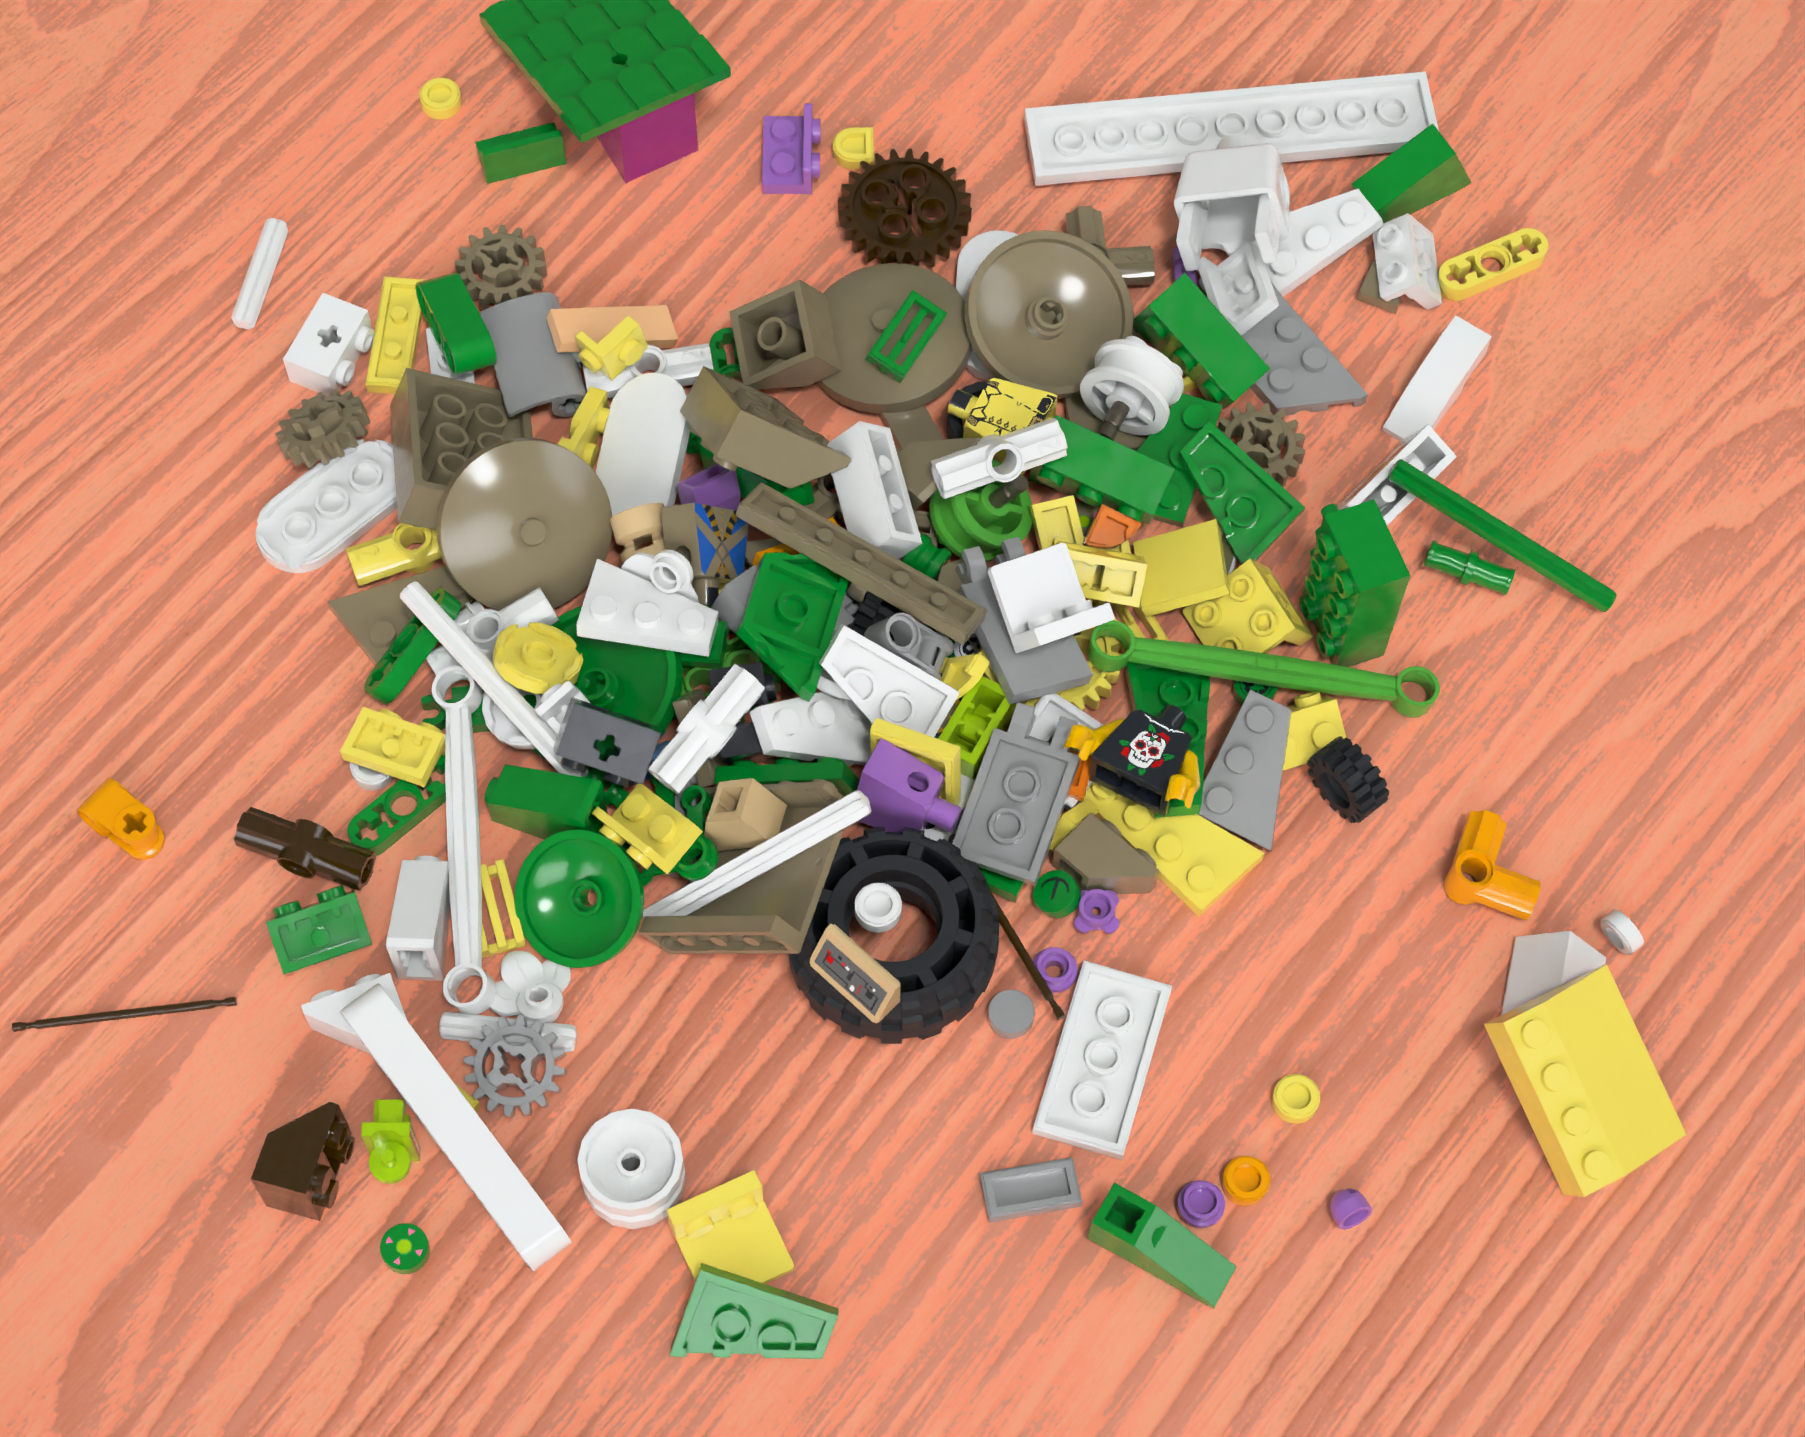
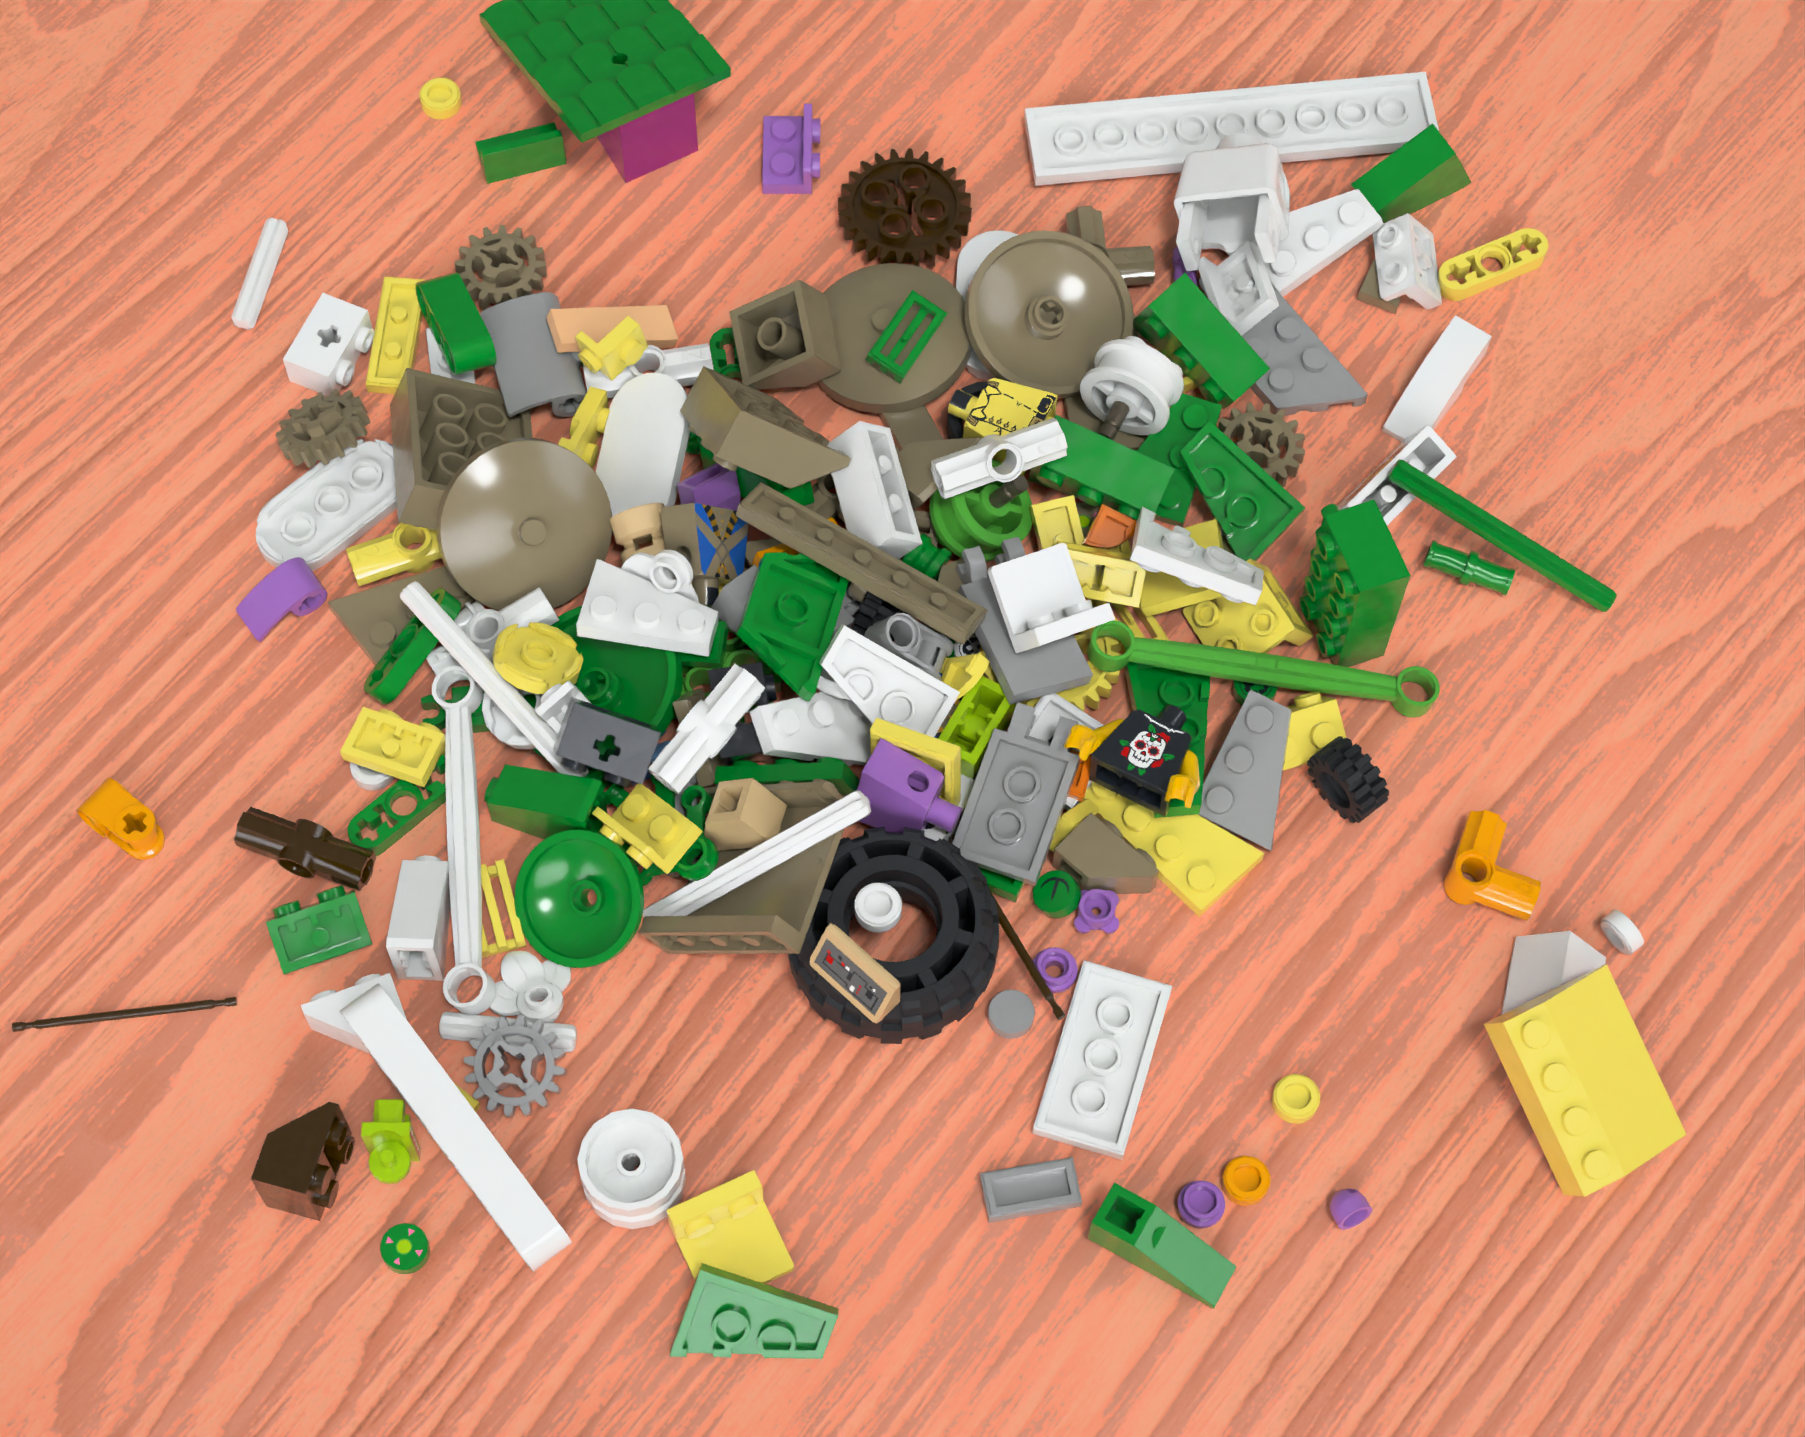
light yellow tile [833,127,874,170] -> none
none -> medium lavender panel [236,557,328,642]
none -> white wing [1130,506,1264,606]

